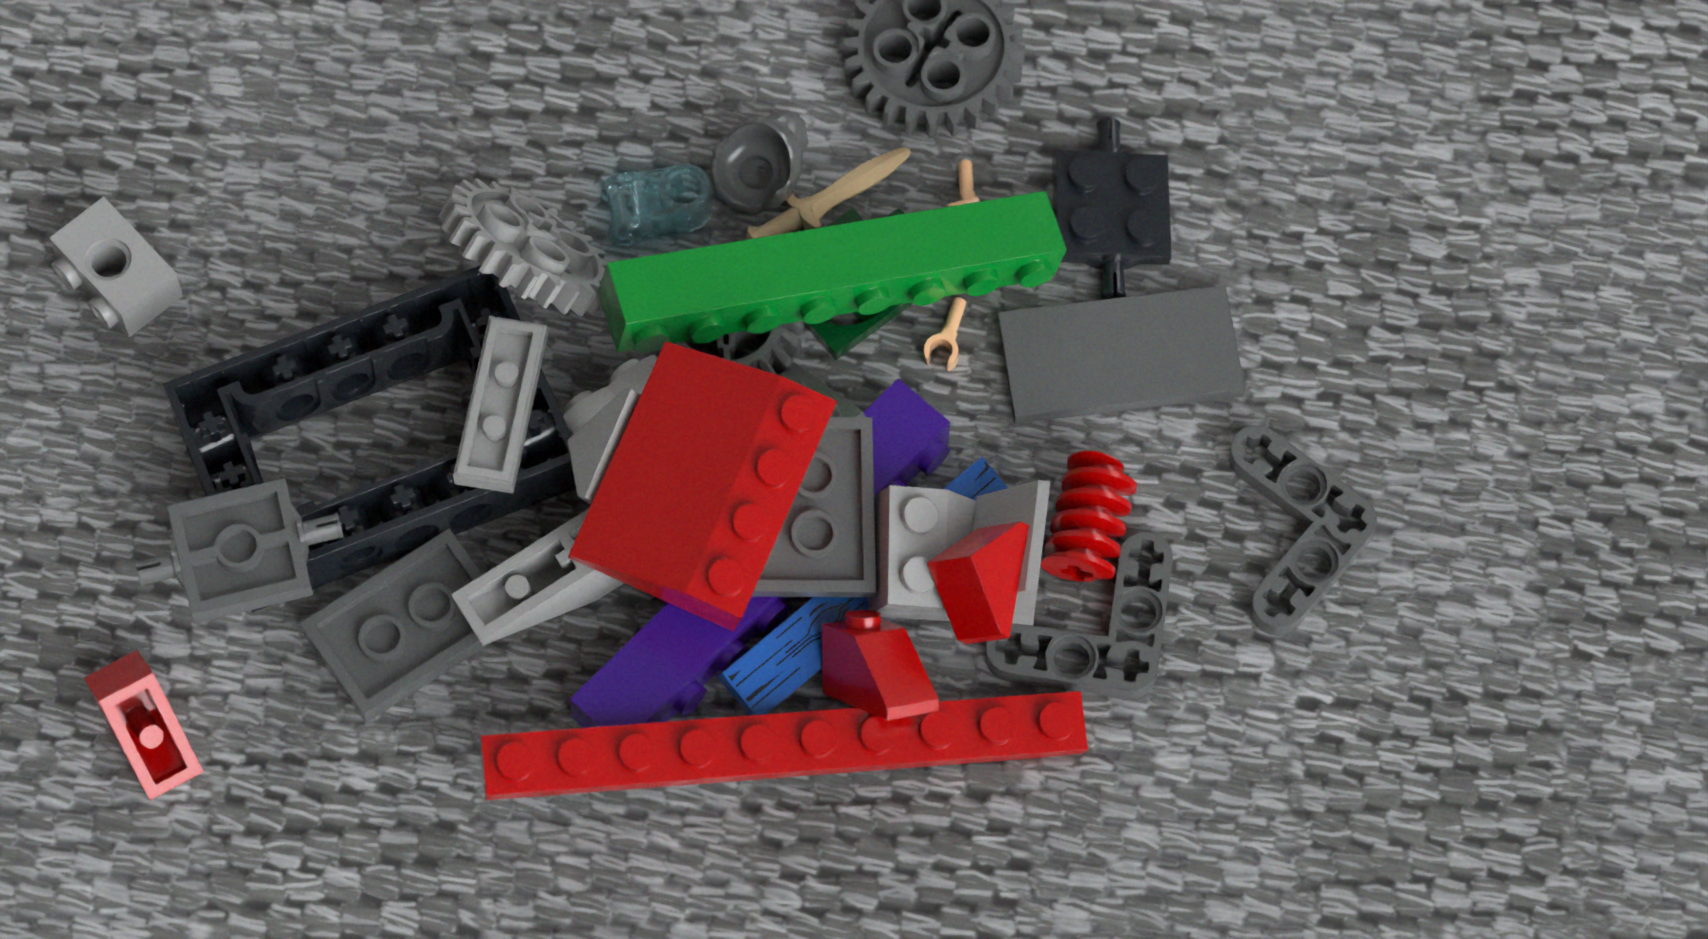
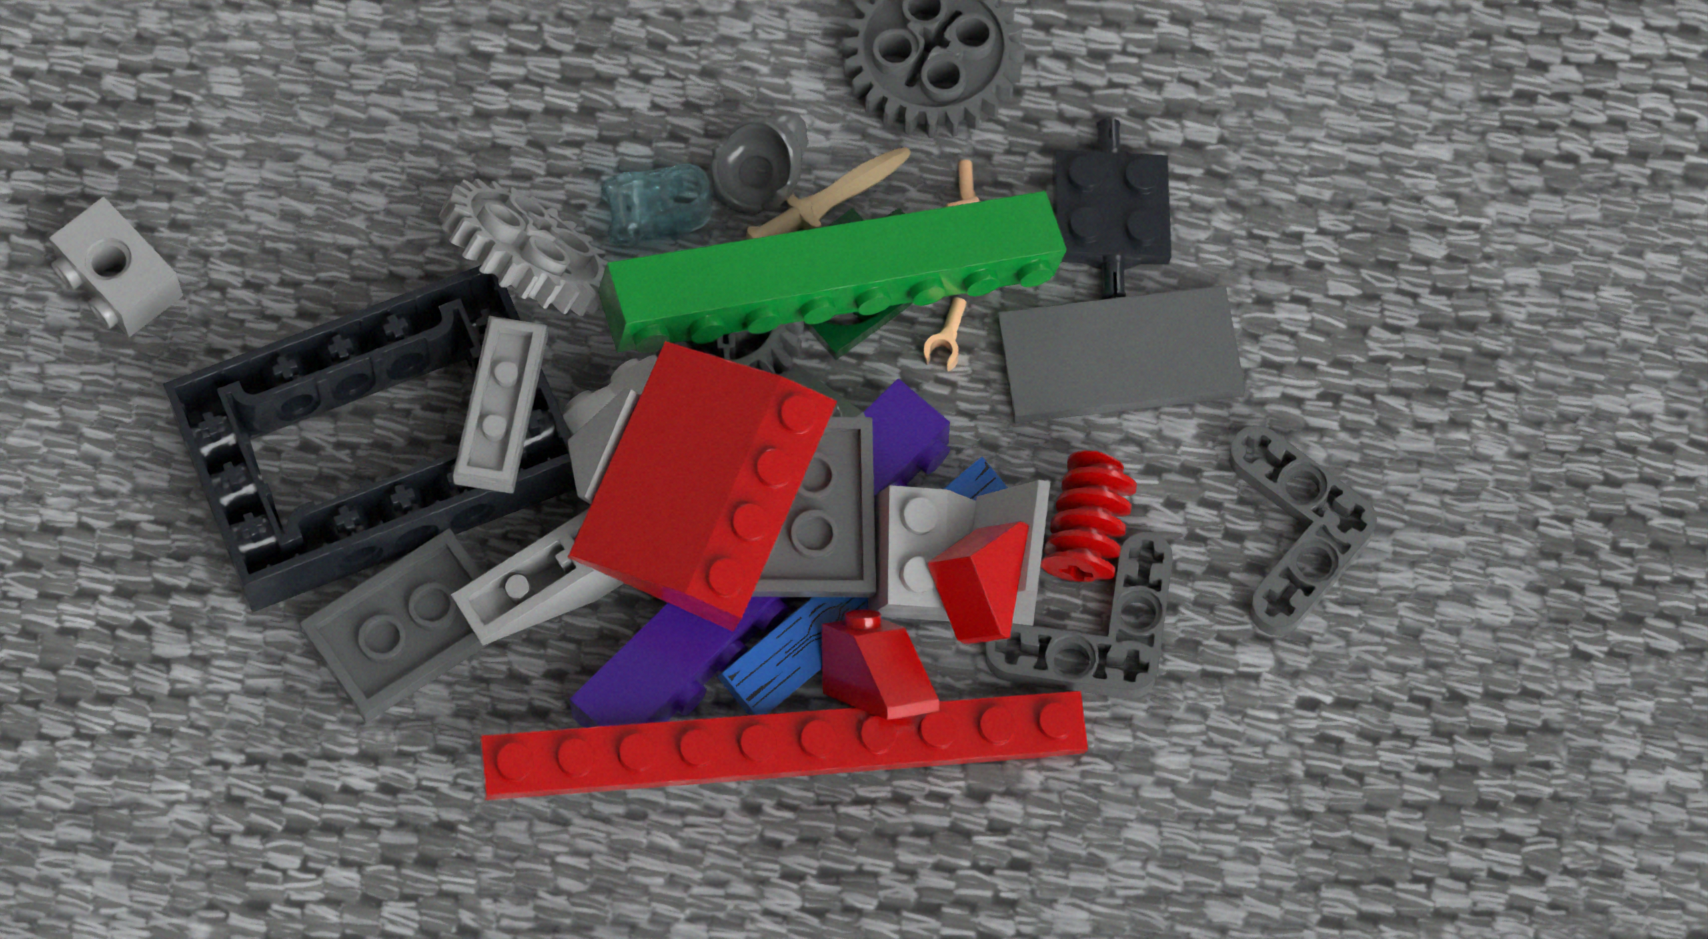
red slope [83,650,204,800] -> none
dark grey plate [135,478,344,624] -> none

